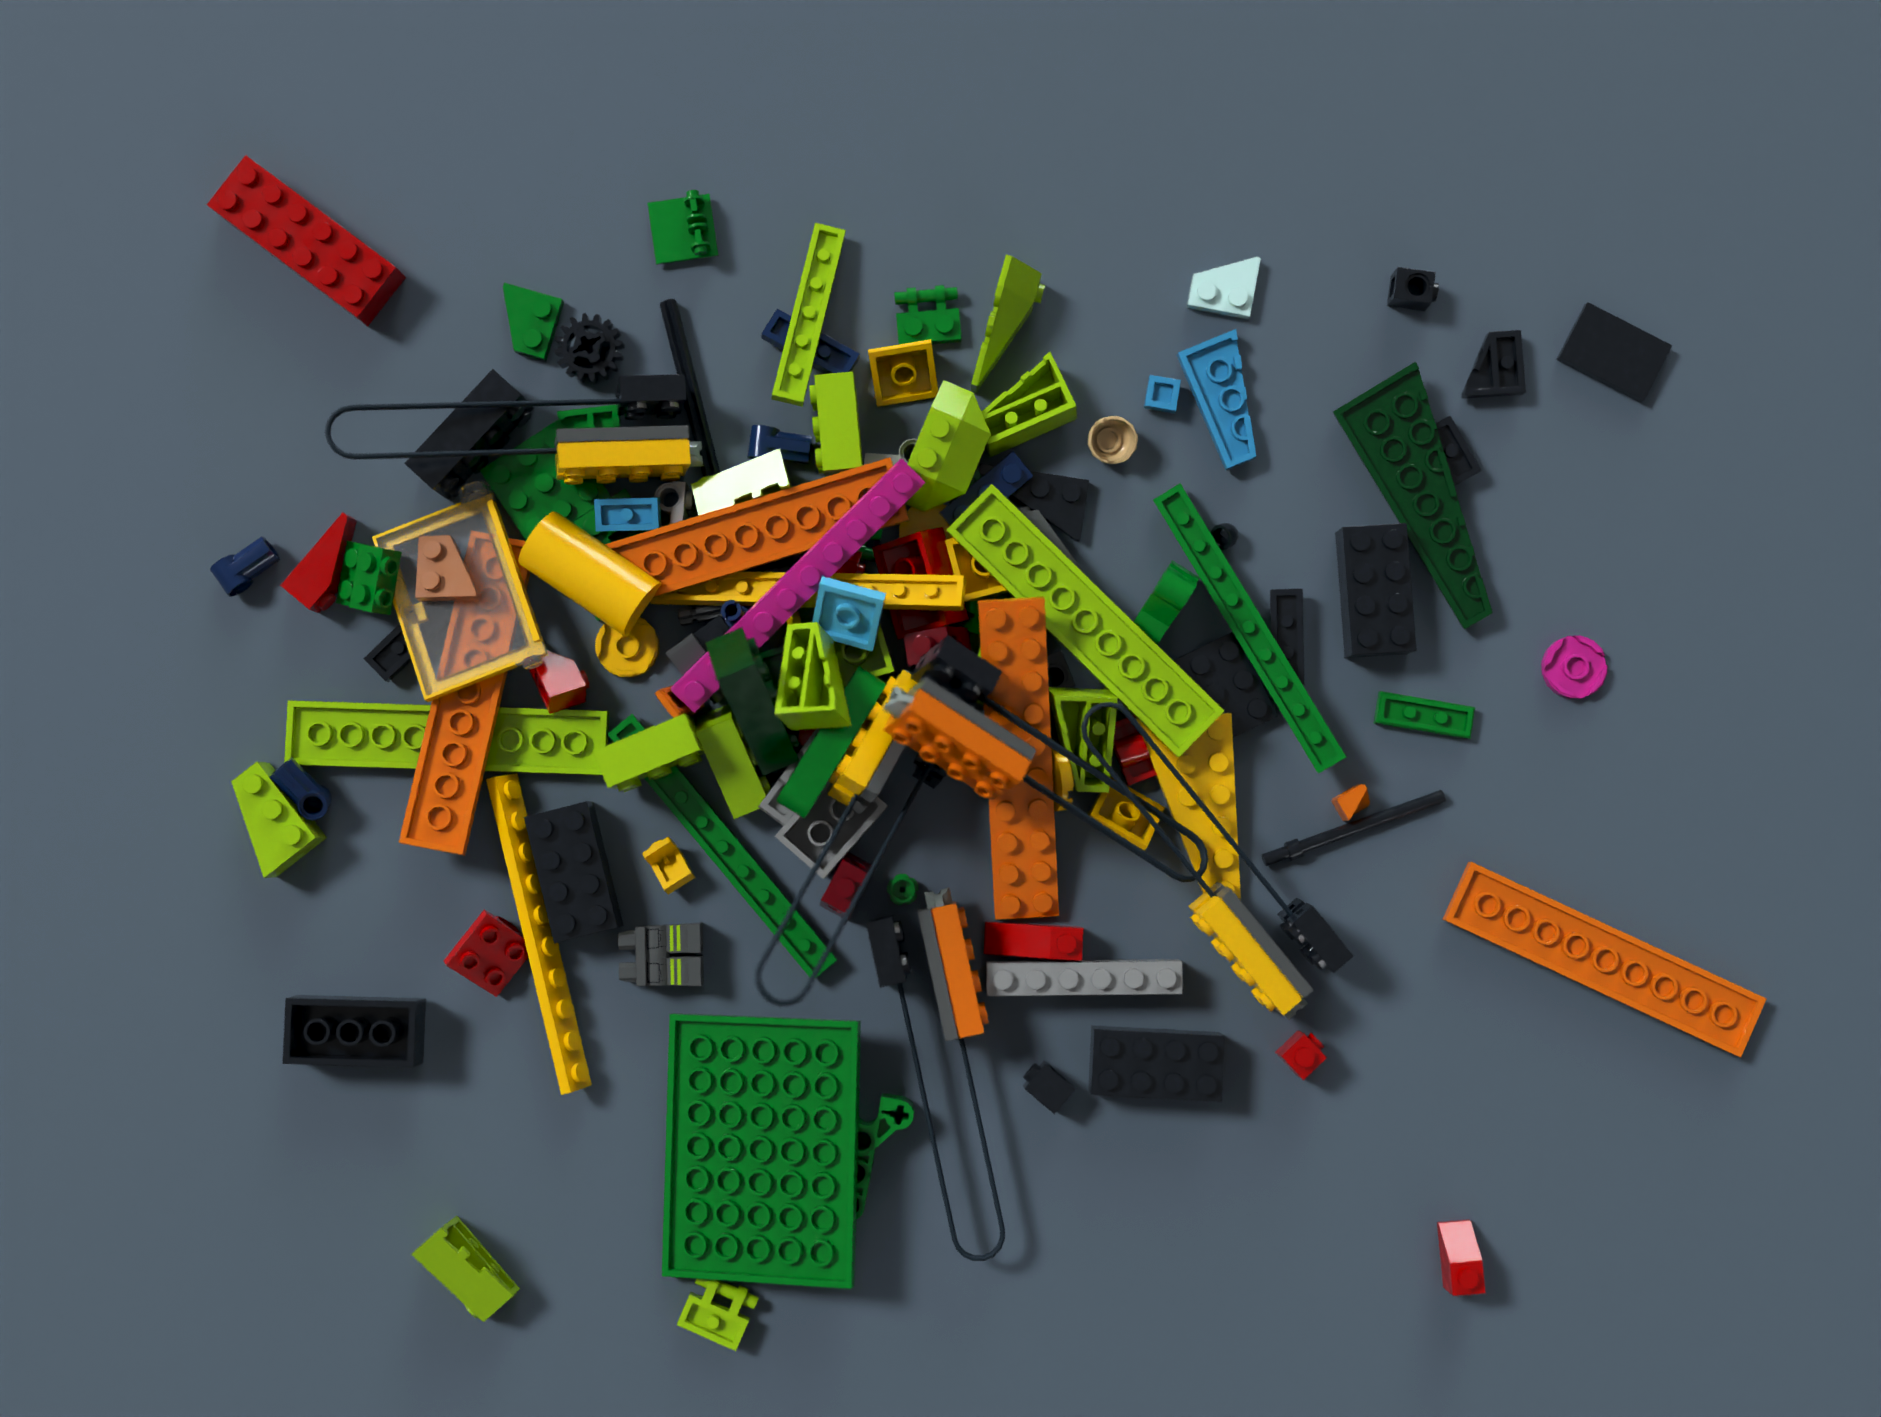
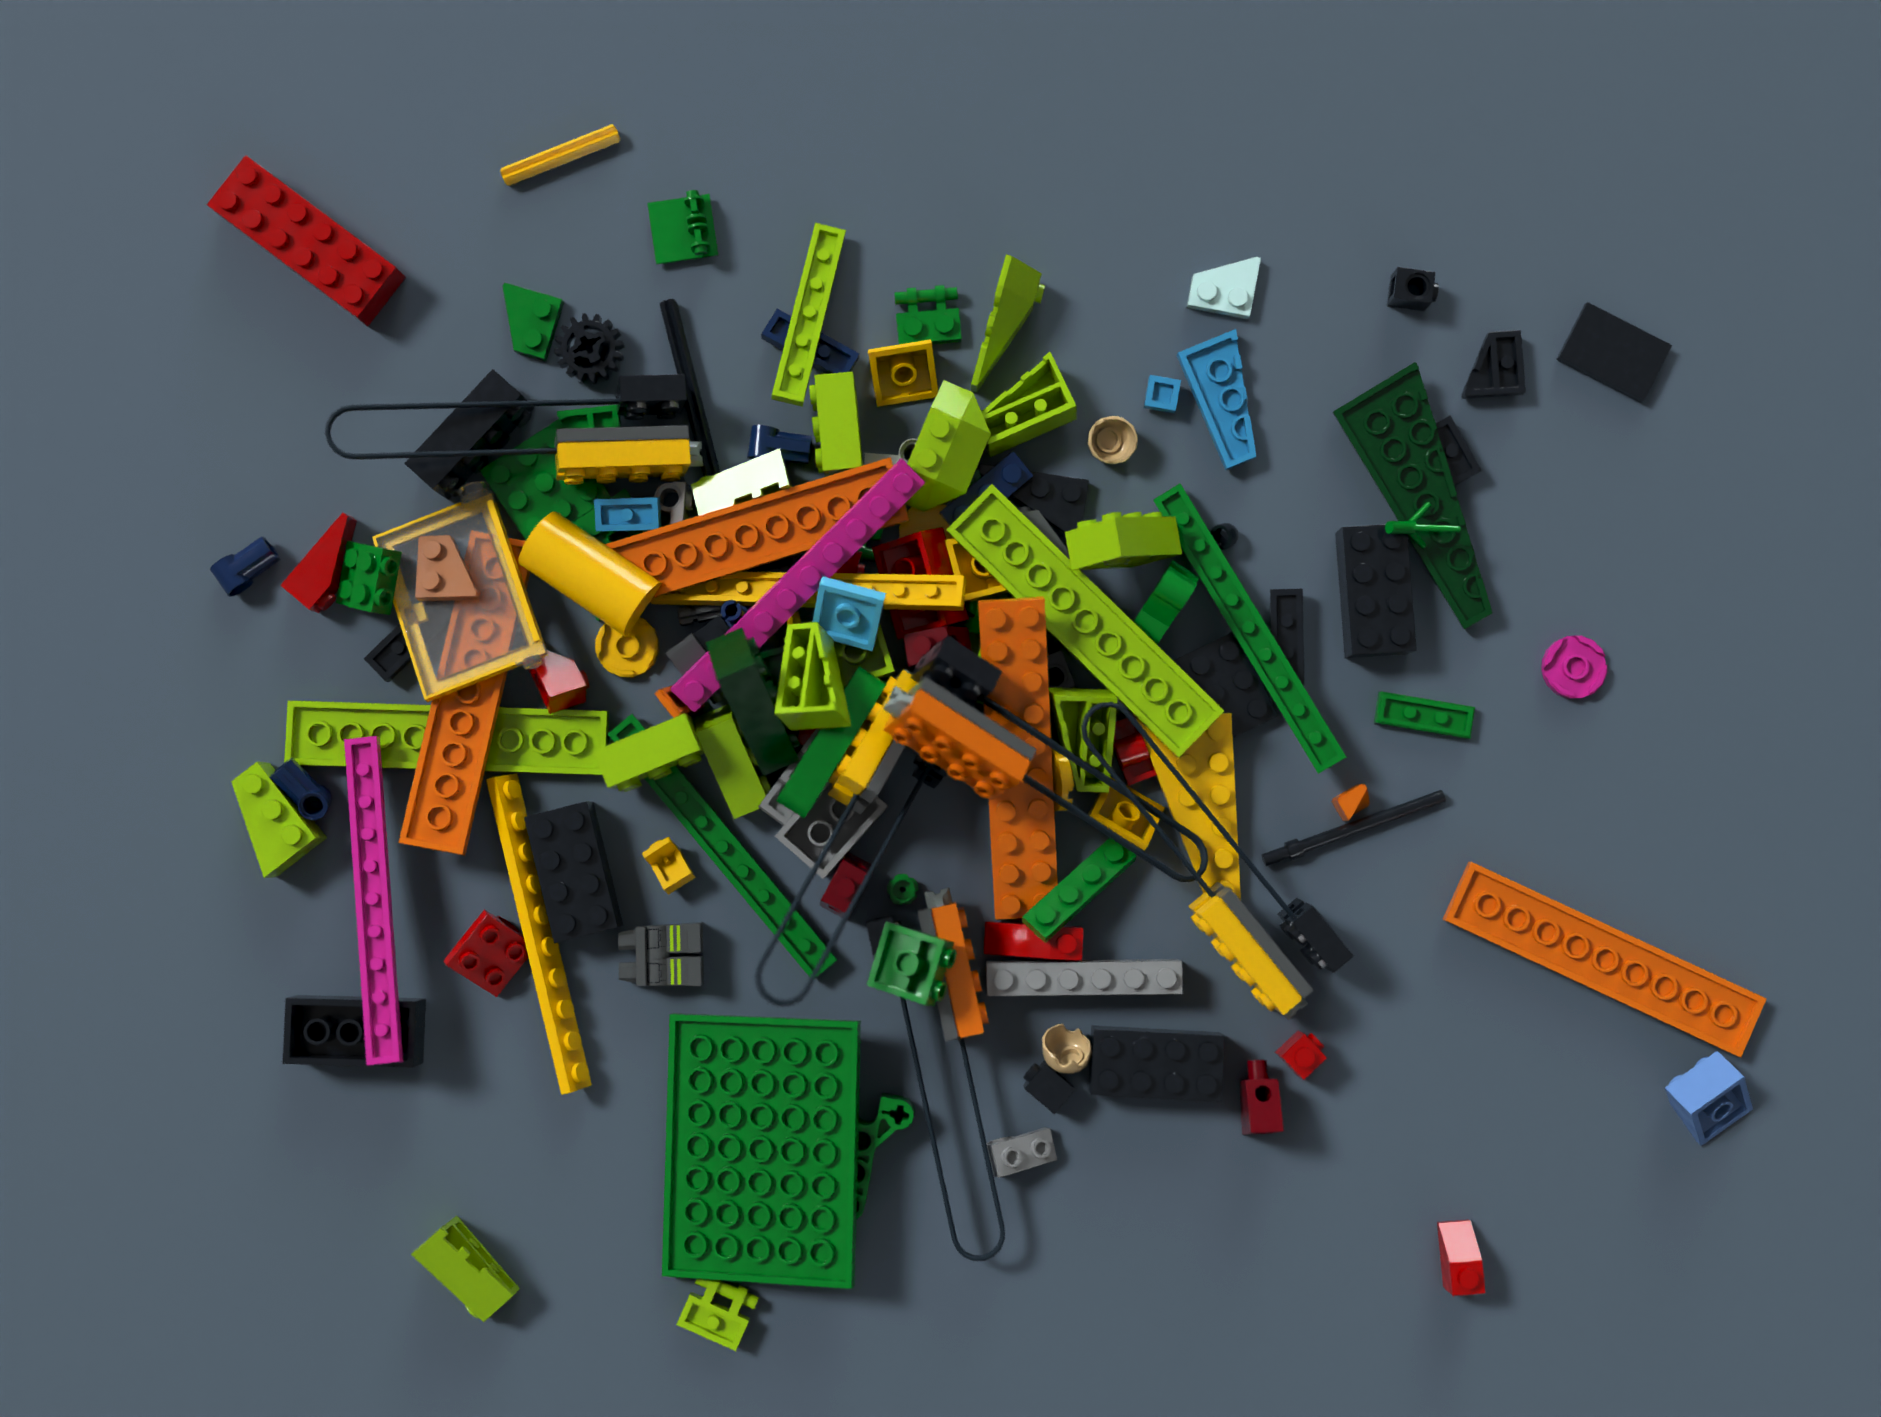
none -> dark pink plate [344,736,403,1065]
none -> yellow axle [500,124,620,186]
none -> green plate [867,922,956,1006]
none -> light grey plate [987,1127,1057,1178]
none -> green plate [1022,838,1136,943]
none -> tan hair [1042,1024,1092,1074]
none -> lime brick [1065,512,1182,570]
none -> dark red torso [1239,1060,1284,1135]
none -> green plant [1385,502,1461,549]
none -> medium blue slope [1665,1051,1753,1146]

